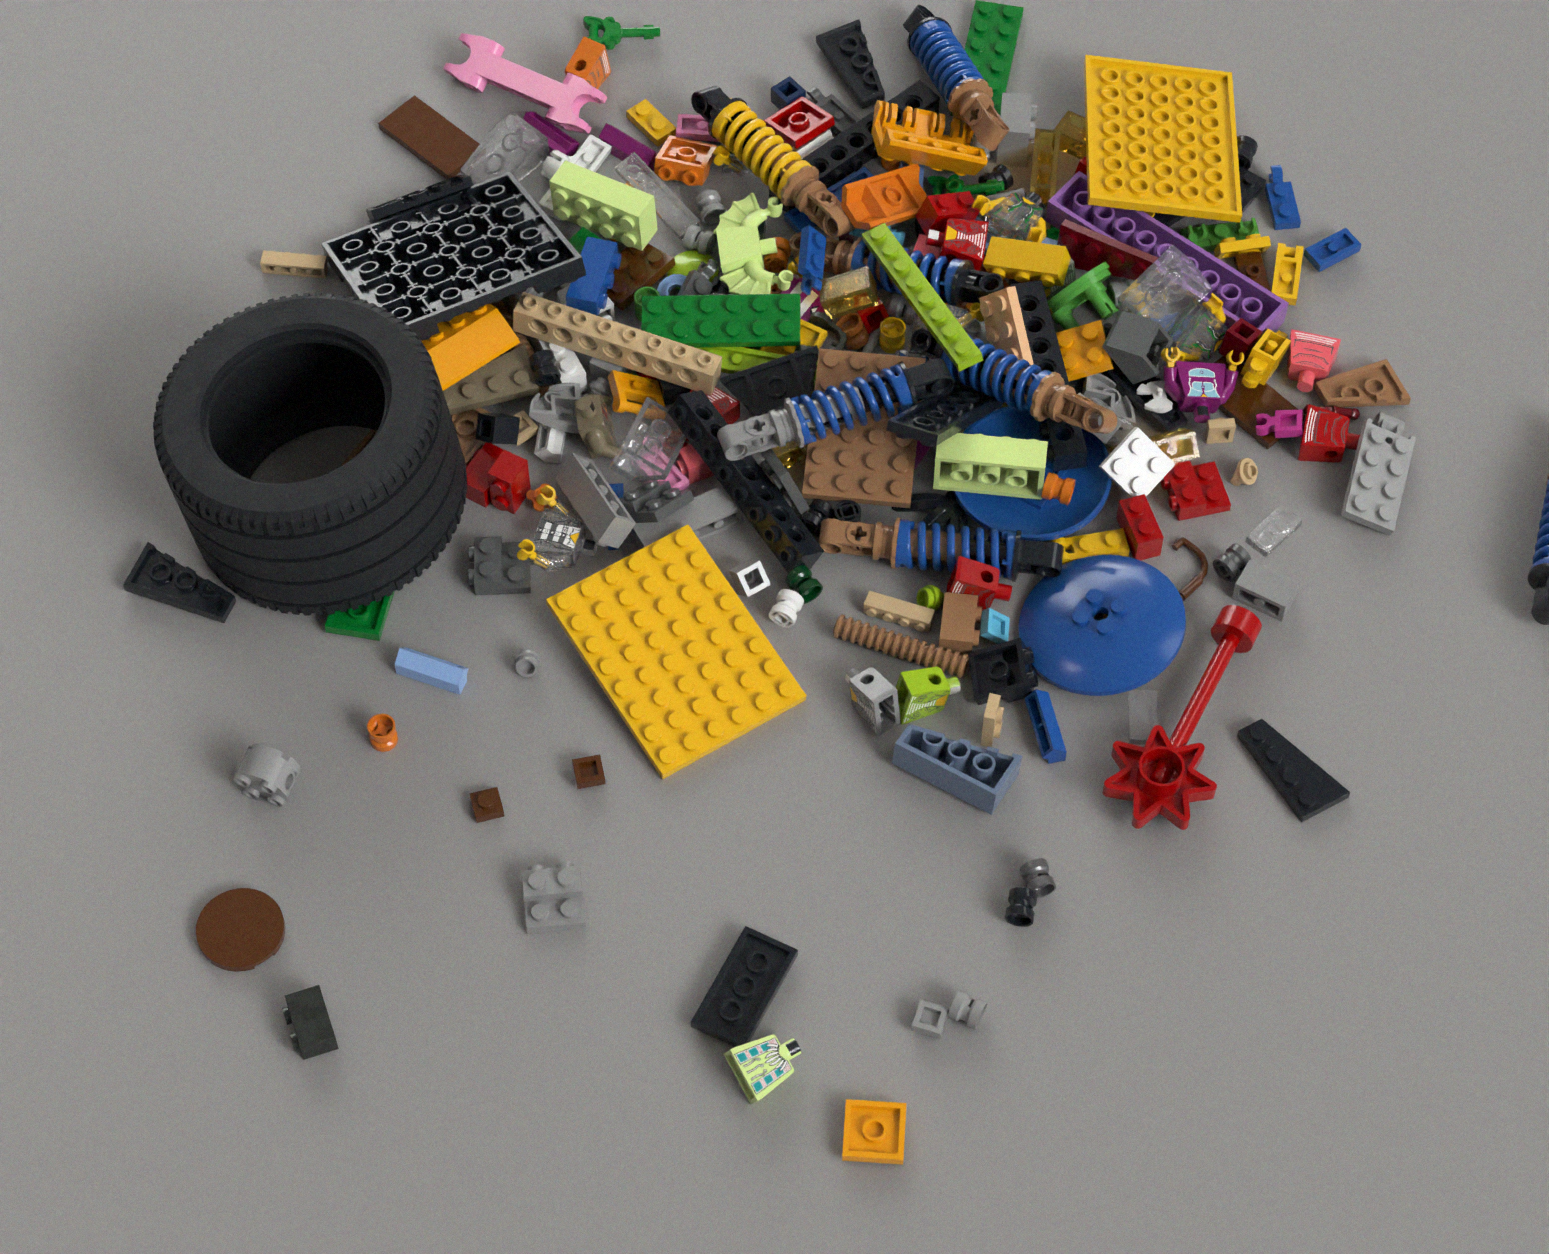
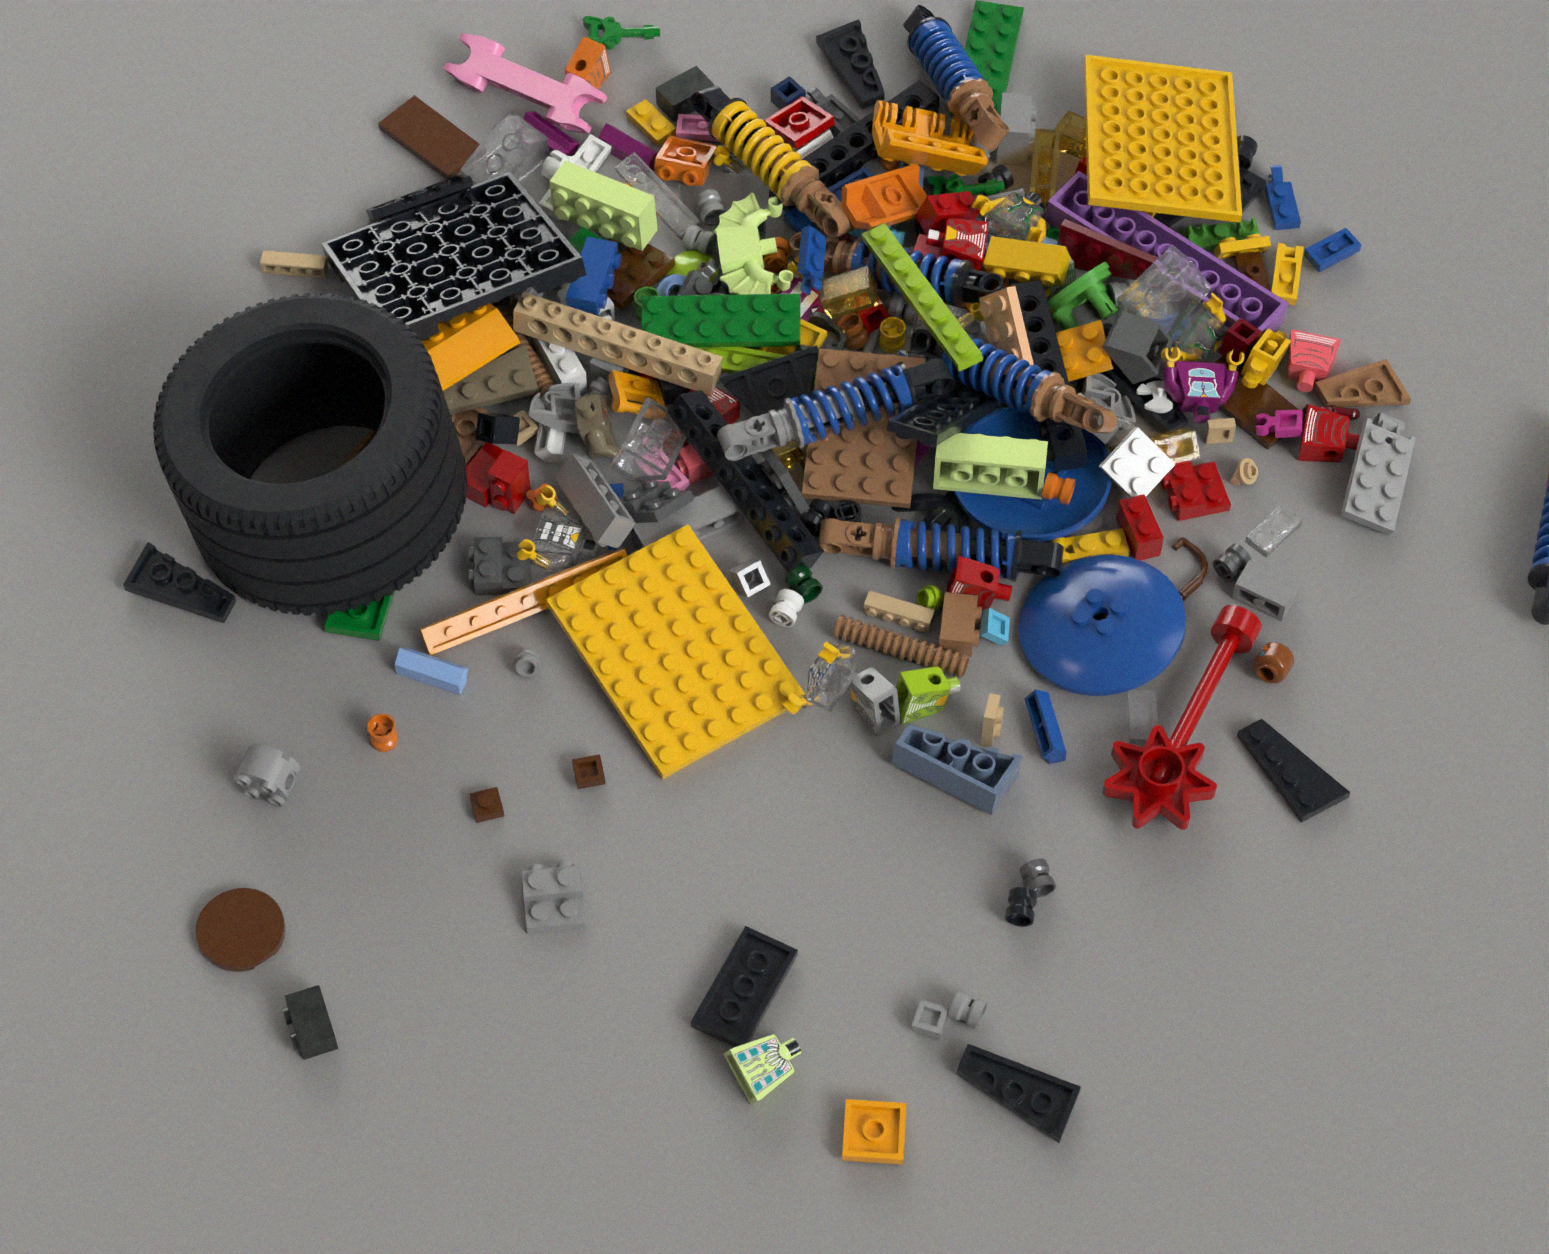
black wheel [528,350,561,386] -> none
black plate [968,638,1039,705] -> none
none -> light orange plate [419,548,627,655]
none -> pearl dark grey brick [656,66,714,123]
none -> clear torso [782,642,858,715]
none -> black wing [957,1044,1081,1144]
none -> dark orange head [1253,642,1294,683]

